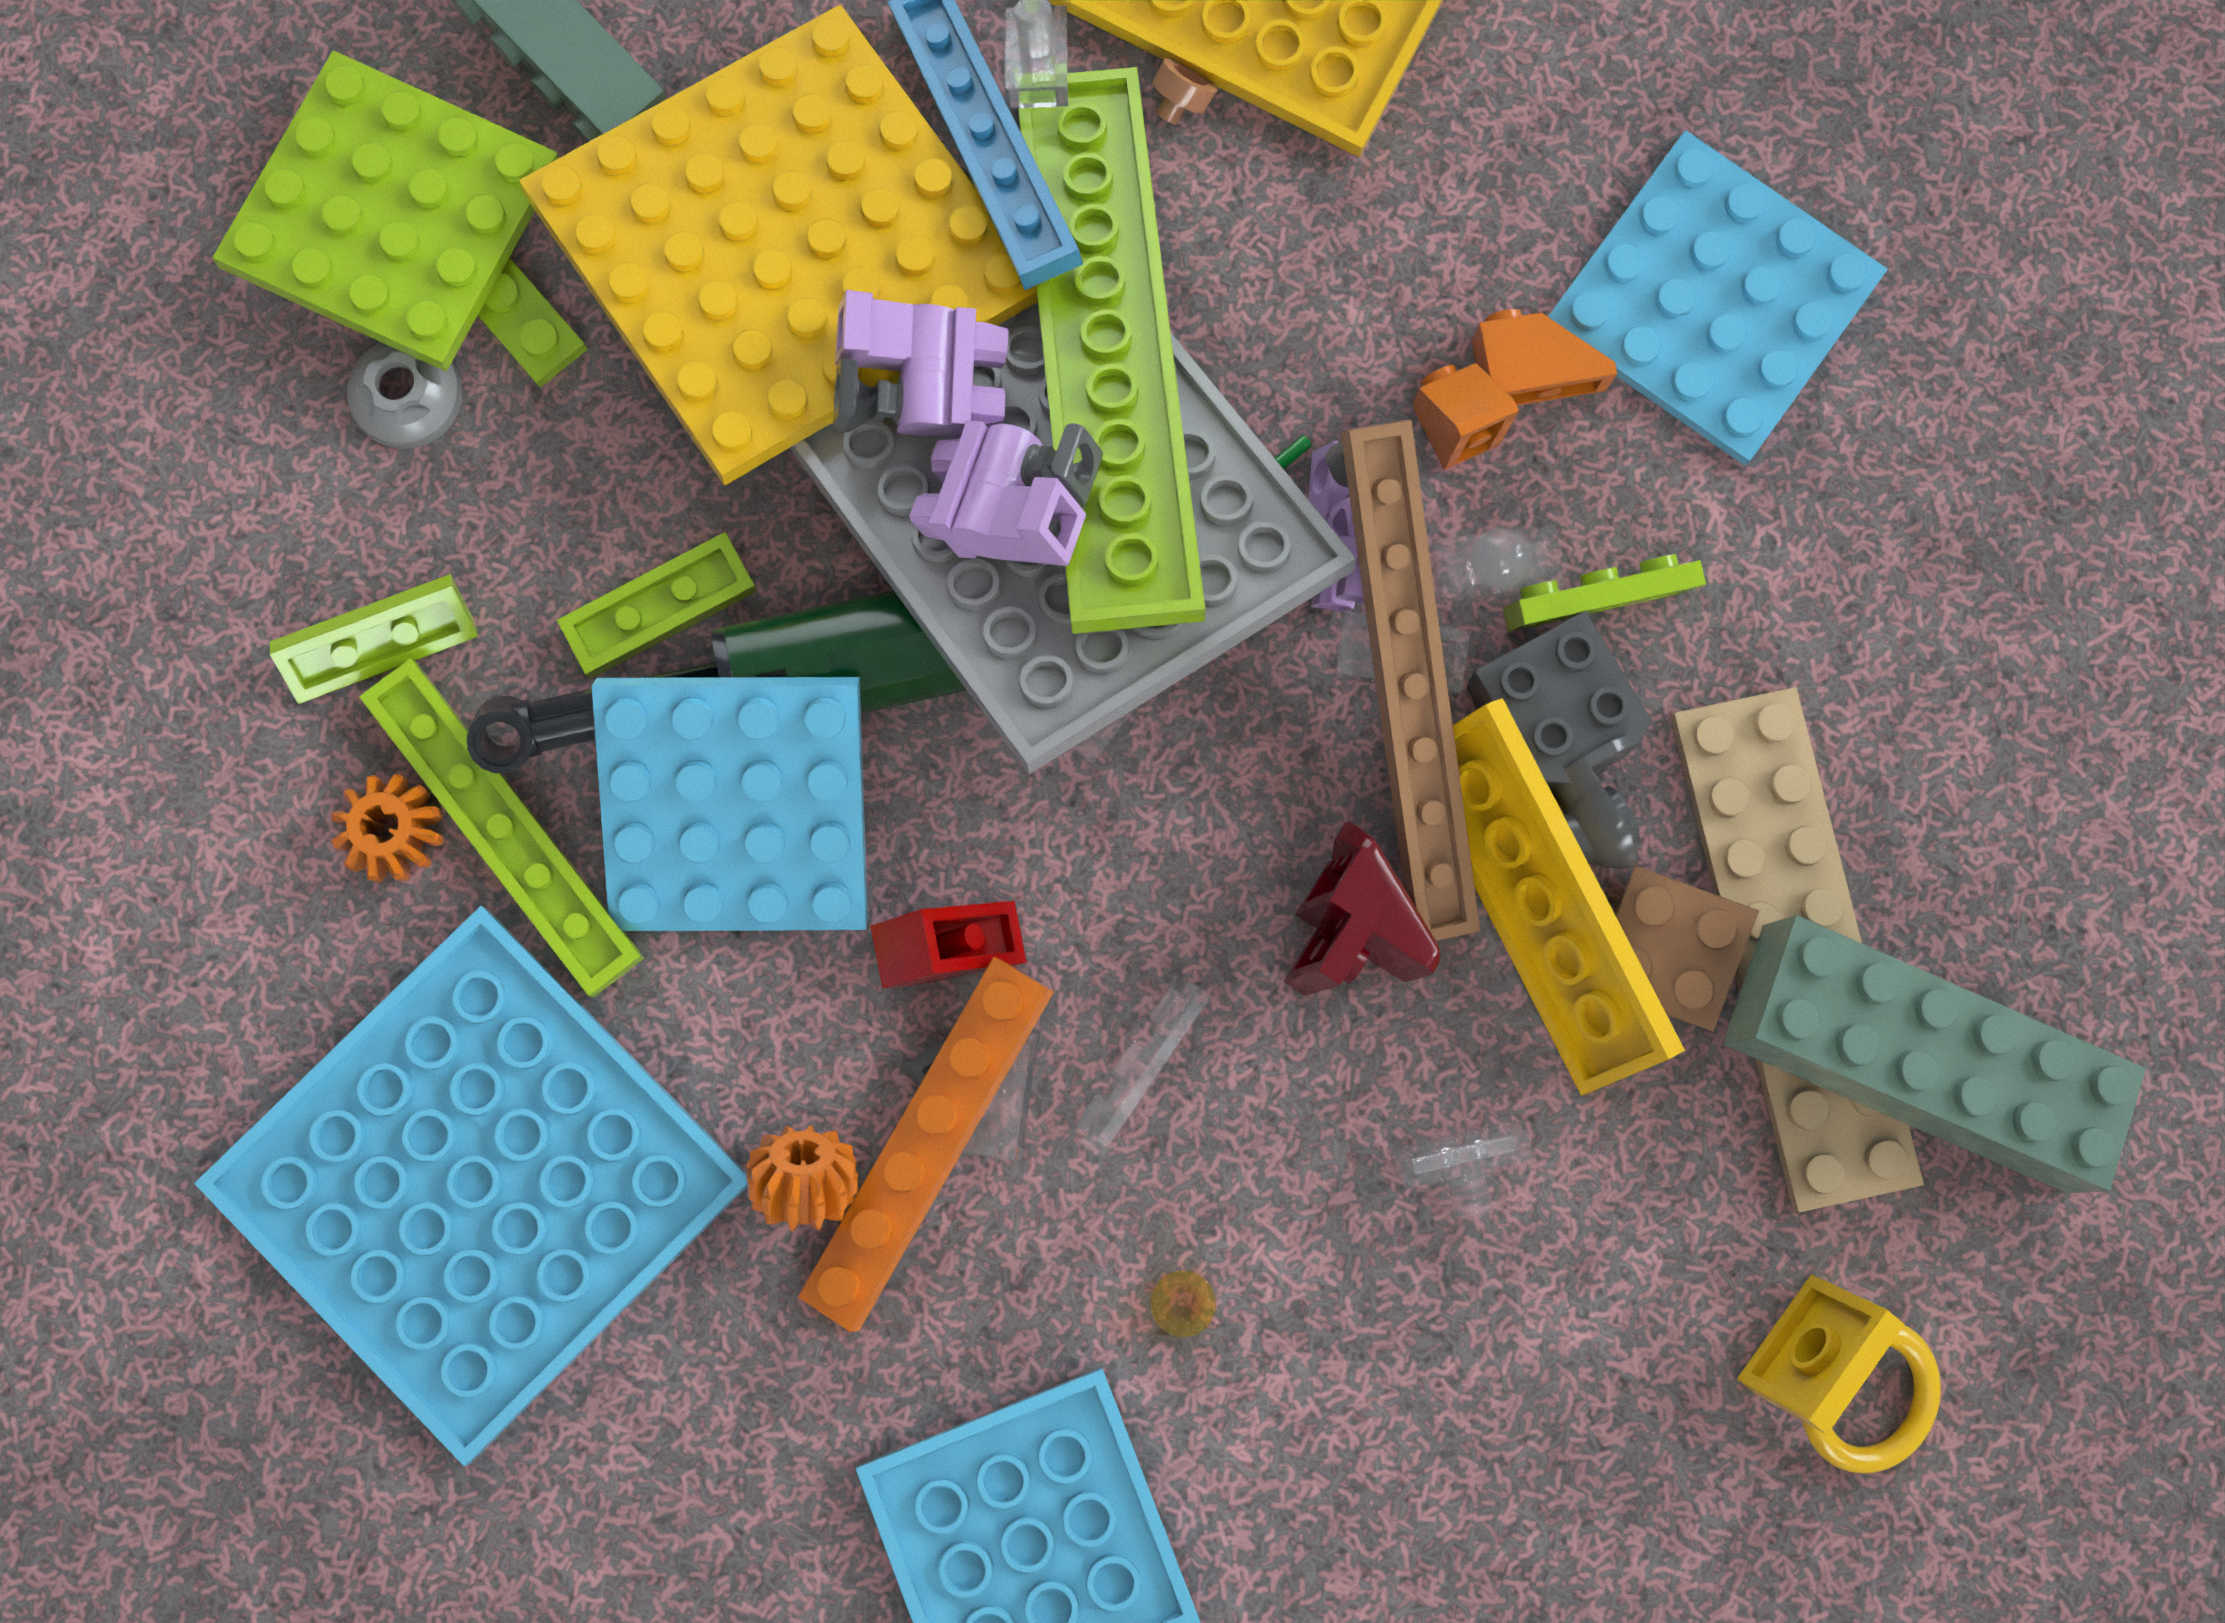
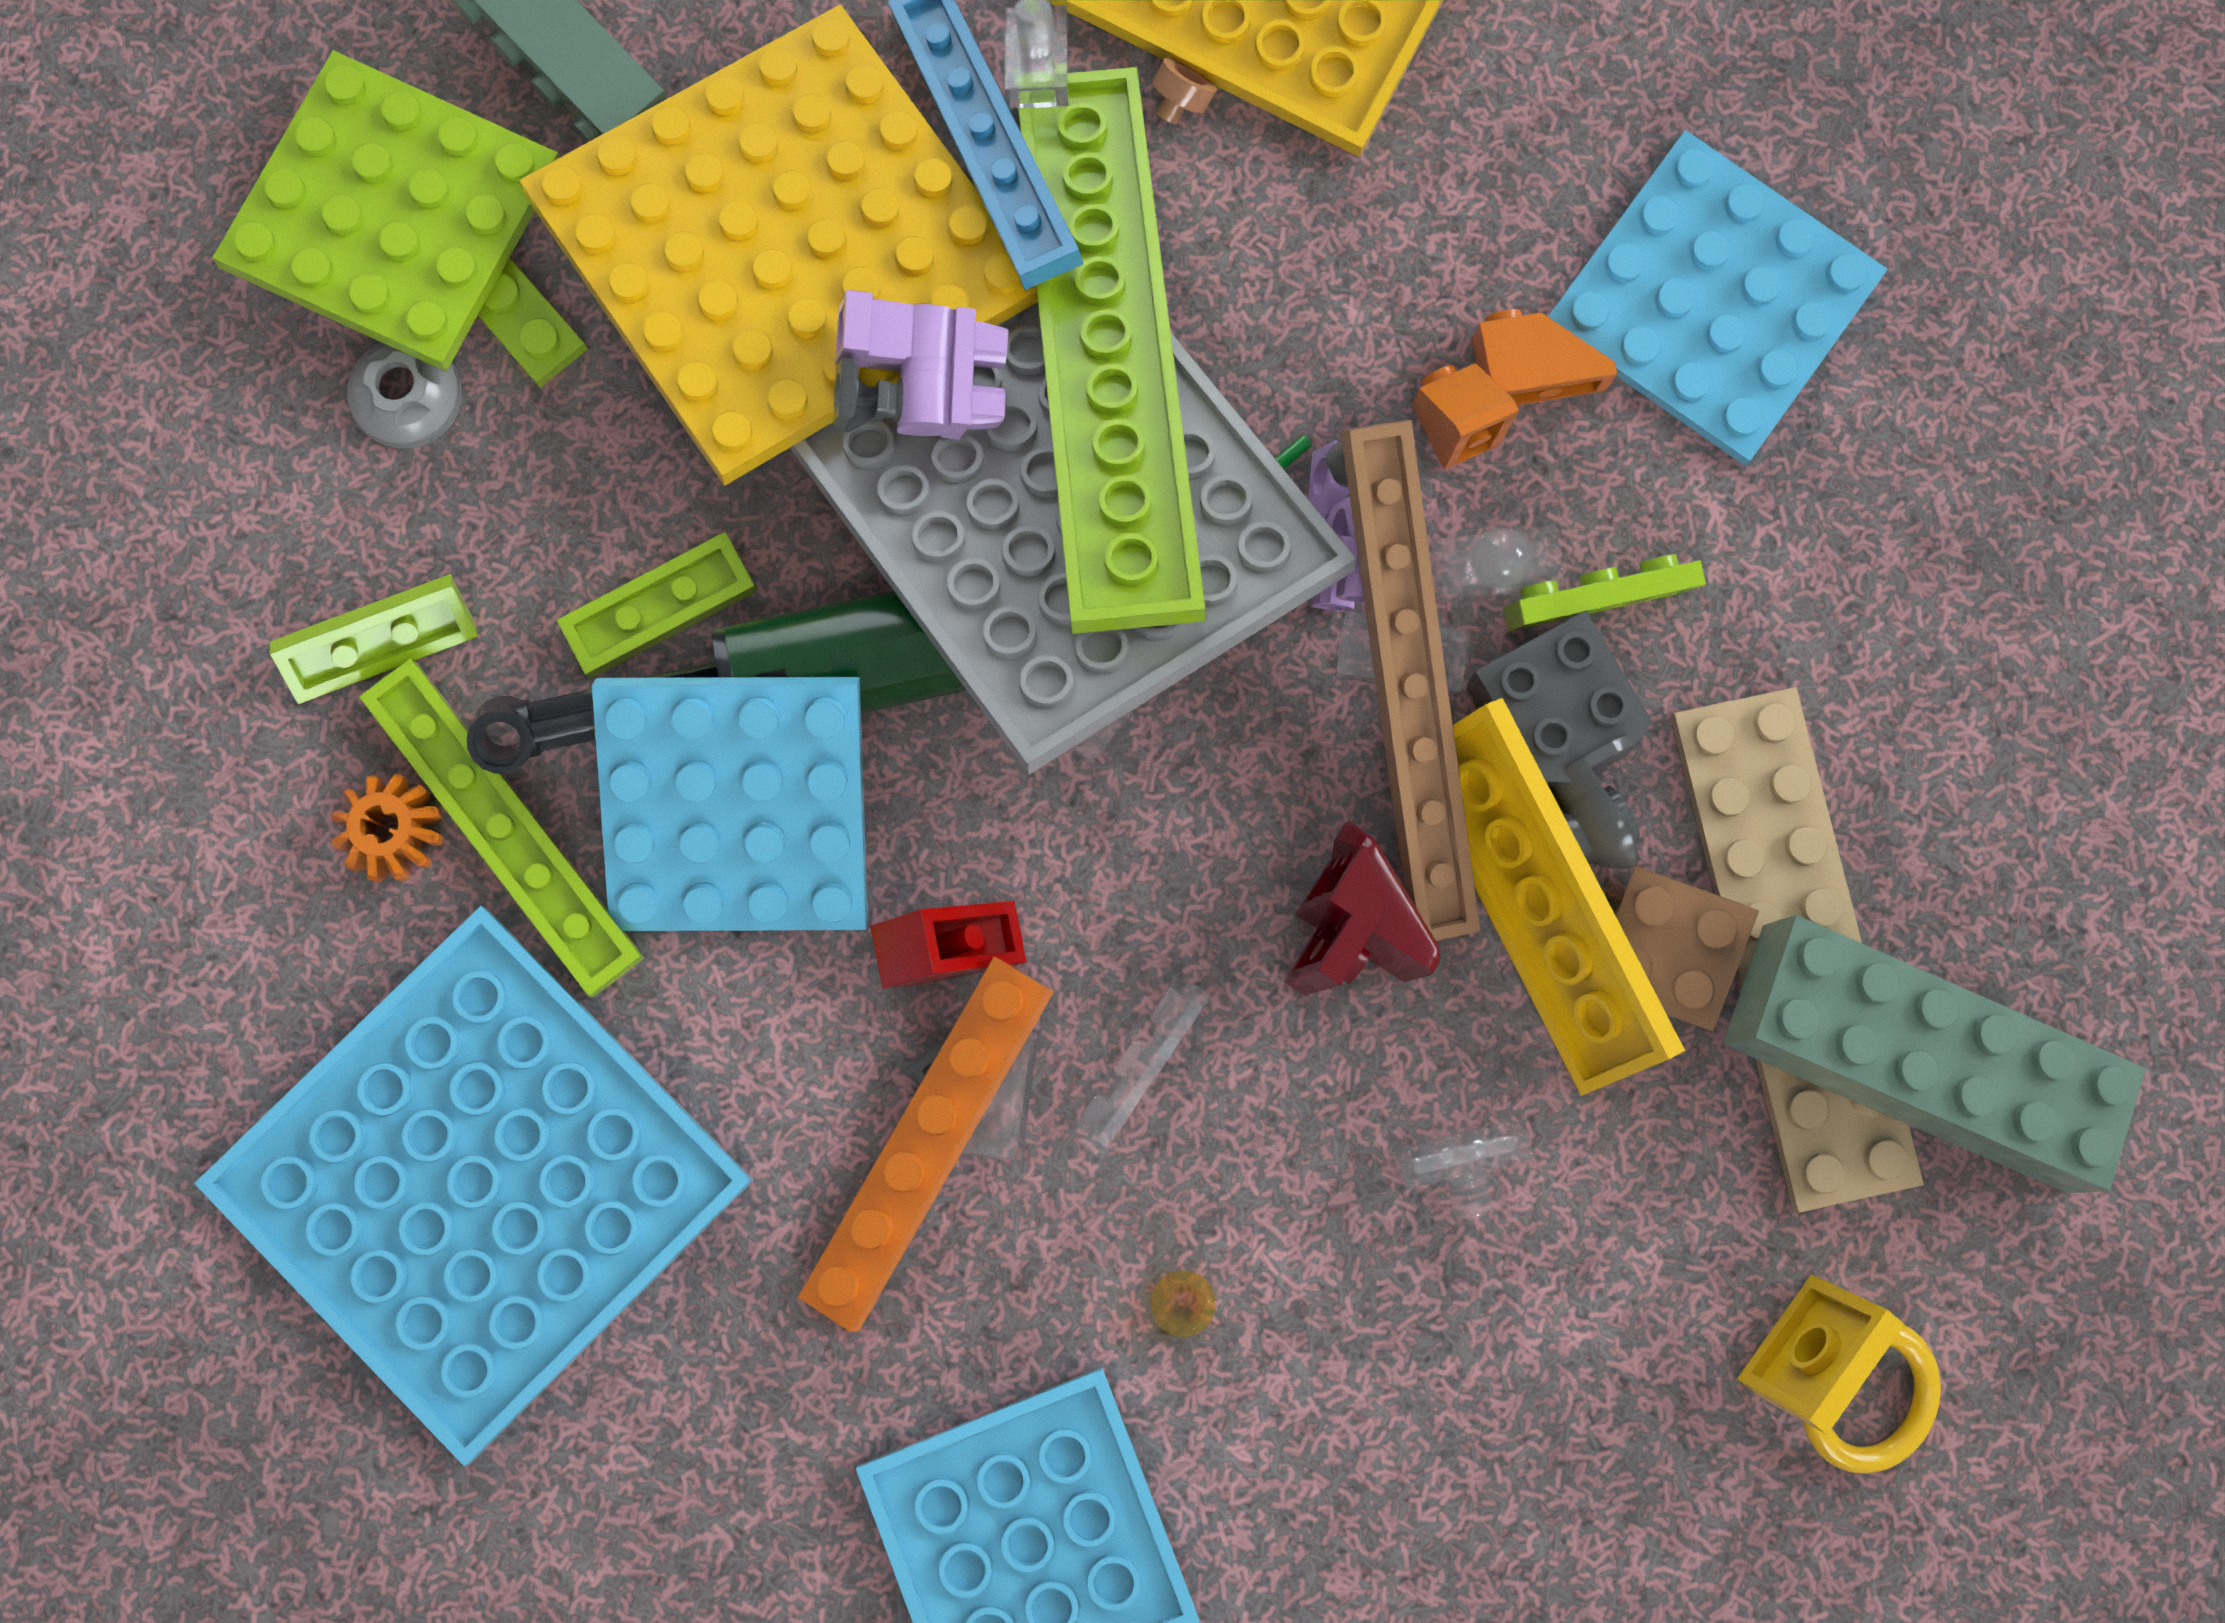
orange gear [746,1124,858,1232] -> none
lavender hips [909,421,1103,566] -> none

